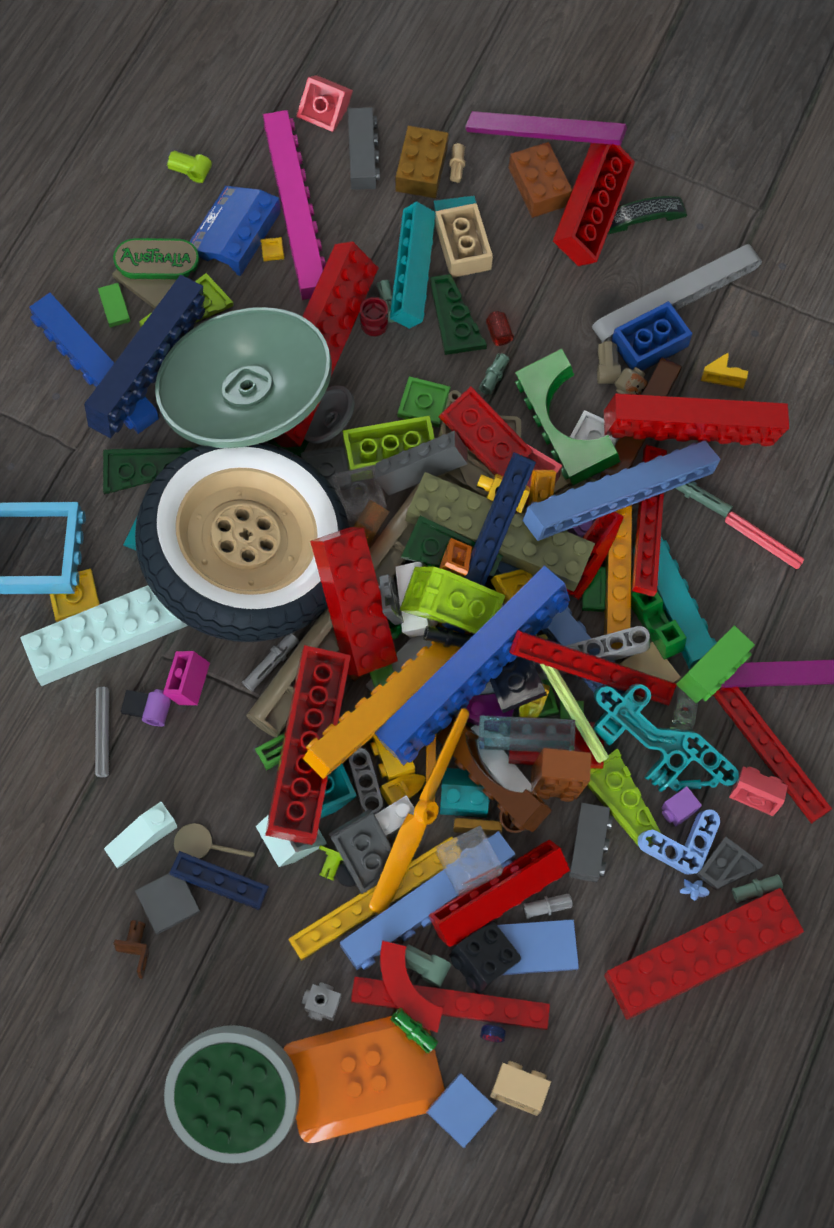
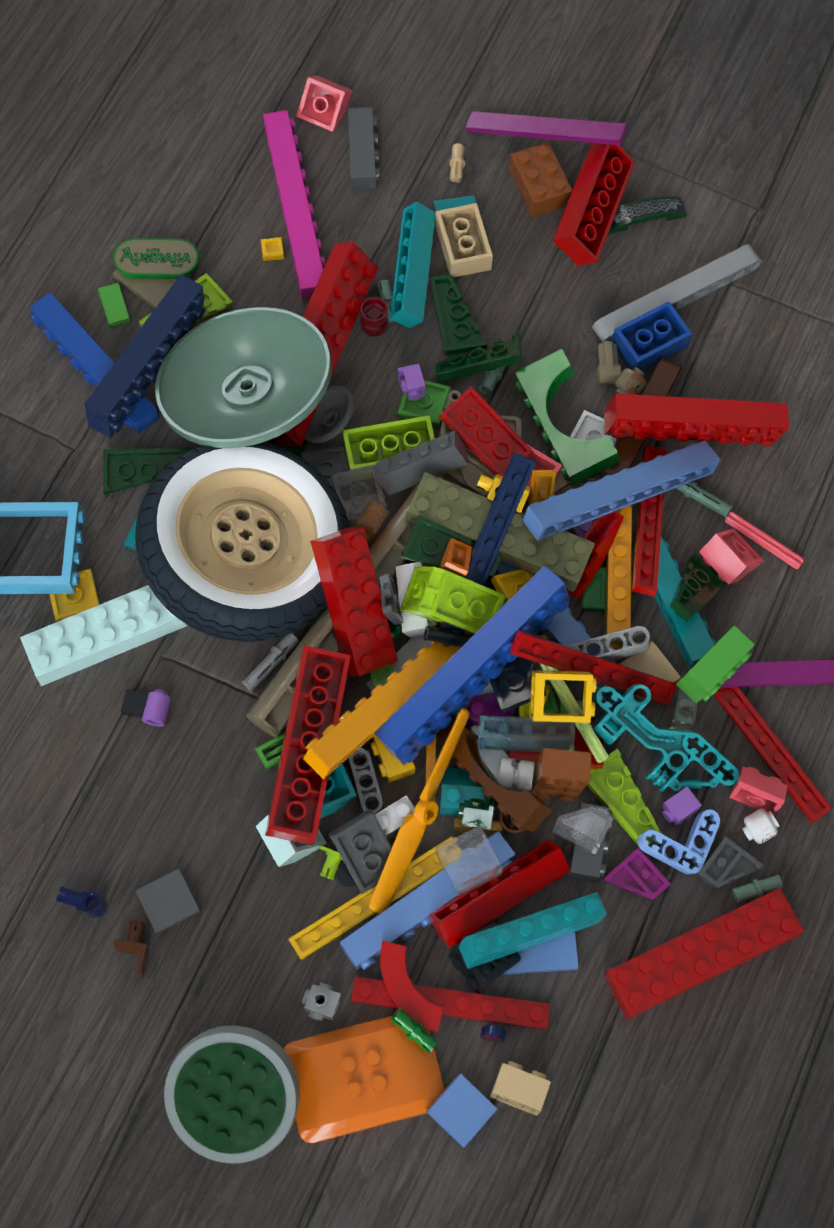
light grey axle [95,687,109,778] -> none
light aqua slope [104,802,177,869] -> none
dark pink brick [163,651,210,705] -> none
lime piece [167,151,212,183] -> none
dark blue tile [170,851,269,910] -> none
dark tan piece [174,823,255,859] -> none
blue piece [190,186,281,276] -> none
yellow plate [379,774,426,806] -> none
pearl gold brick [396,126,448,199] -> none
sand green piece [405,944,451,987] -> none
clear red brick [486,311,514,346] -> none
light grey axle [523,894,573,919] -> none
green arch [631,592,687,660] -> none
light blue plant [680,879,709,901] -> none
yellow slope [701,353,748,389] -> none
none -> clear blue pin [57,886,107,918]
none -> medium lavender brick [398,364,426,401]
none -> dark green wing [435,332,522,382]
none -> brick [457,798,494,830]
none -> teal brick [459,892,607,969]
none -> white wheel [497,757,534,791]
none -> yellow window [530,670,596,723]
none -> clear slope [553,807,614,855]
none -> magenta wing [604,848,671,901]
none -> dark green wing [670,553,727,622]
none -> coral slope [699,528,764,585]
none -> white head [742,808,780,844]

